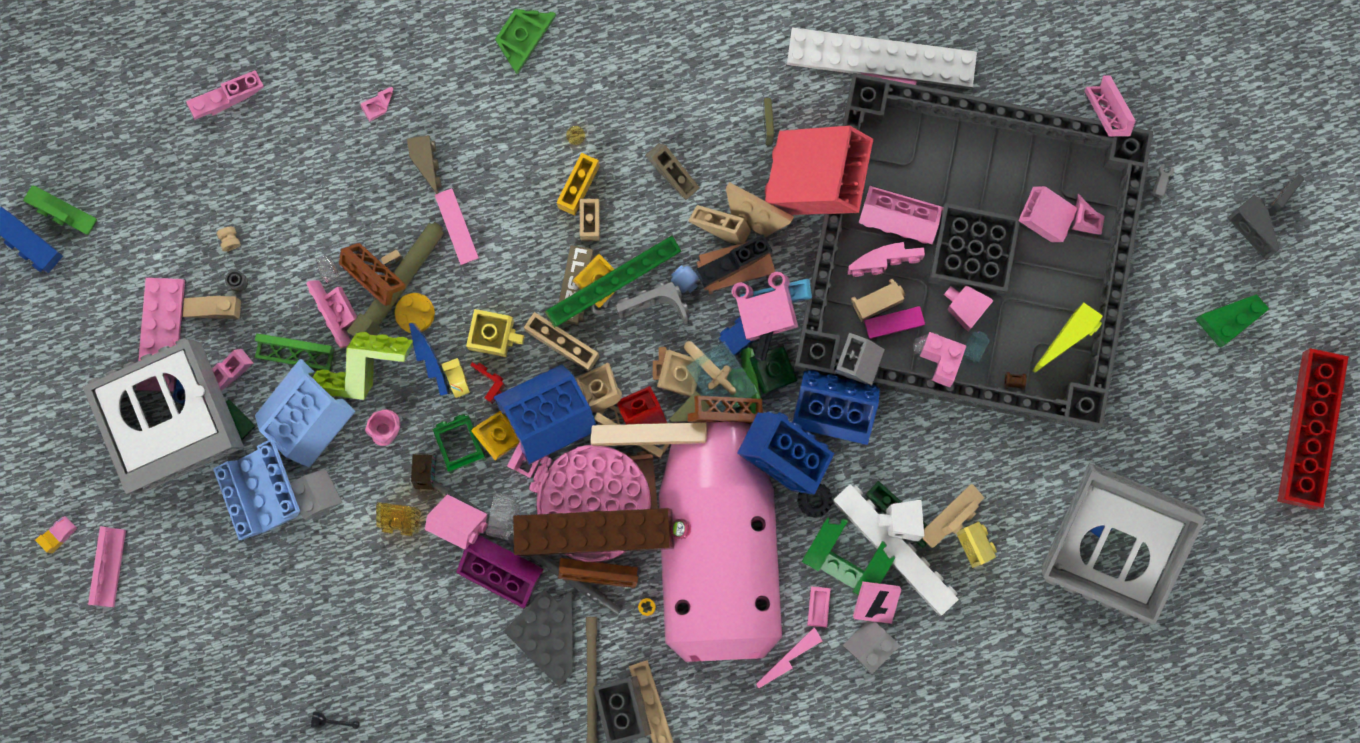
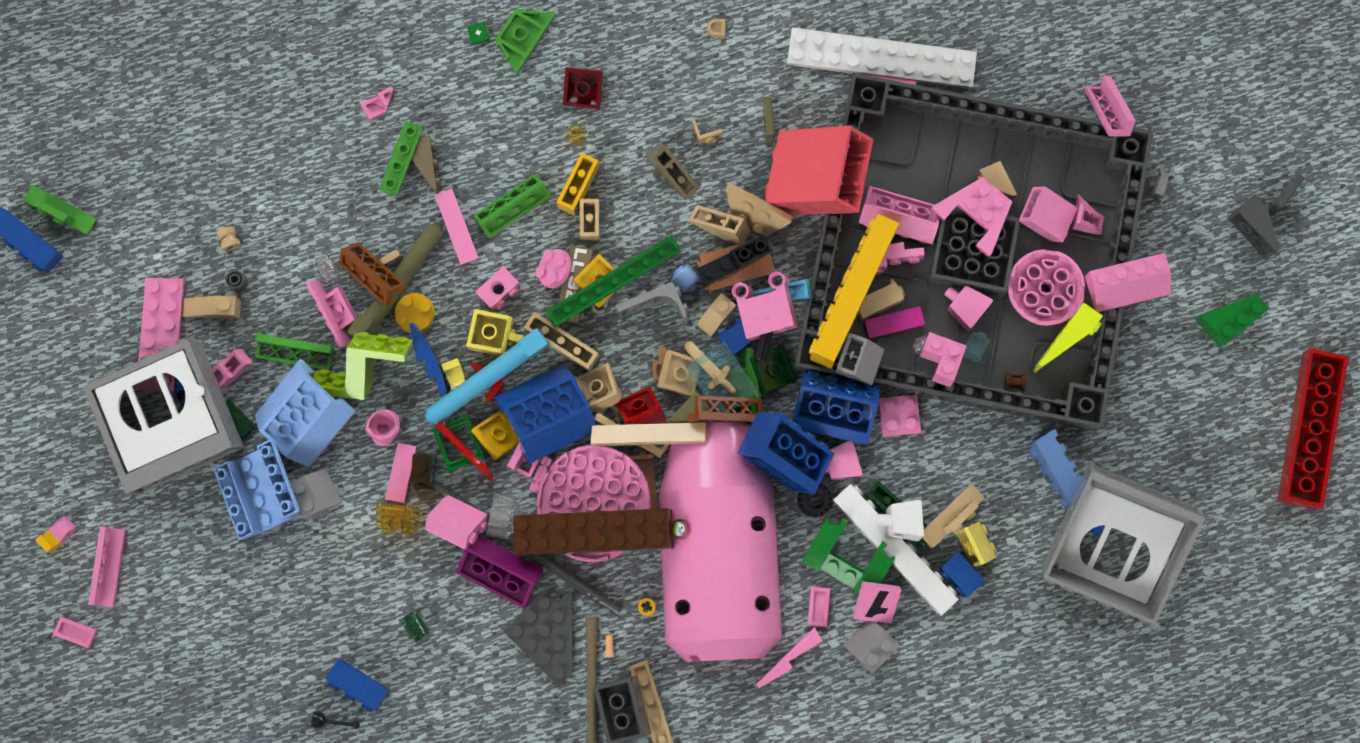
bright pink slope [186,70,264,120] -> none
dark orange fence [558,558,638,588] -> none
none -> bright pink tile [53,616,98,649]
none -> blue brick [325,659,390,712]
none -> bright green bracket [379,121,423,196]
none -> bright pink tile [385,443,417,503]
none -> clear green brick [402,612,429,642]
none -> medium azure brick [424,328,551,425]
none -> red piece [435,421,493,481]
none -> green tile [467,22,490,46]
none -> bright green fence [473,174,551,239]
none -> bright pink brick [475,266,520,311]
none -> bright pink piece [535,249,571,288]
none -> dark red slope [563,67,604,109]
none -> light nougat piece [605,635,615,658]
none -> tan bracket [692,119,723,144]
none -> tan slope [697,293,736,337]
none -> tan tile [707,19,726,38]
none -> yellow brick [809,214,899,369]
none -> bright pink torso [825,441,863,480]
none -> bright pink plate [879,395,921,437]
none -> bright pink wing [931,177,1012,257]
none -> blue brick [939,552,986,597]
none -> tan slope [976,161,1017,200]
none -> bright pink brick [1008,249,1085,326]
none -> medium blue wedge [1028,429,1082,510]
none -> bright pink slope [1085,253,1171,312]

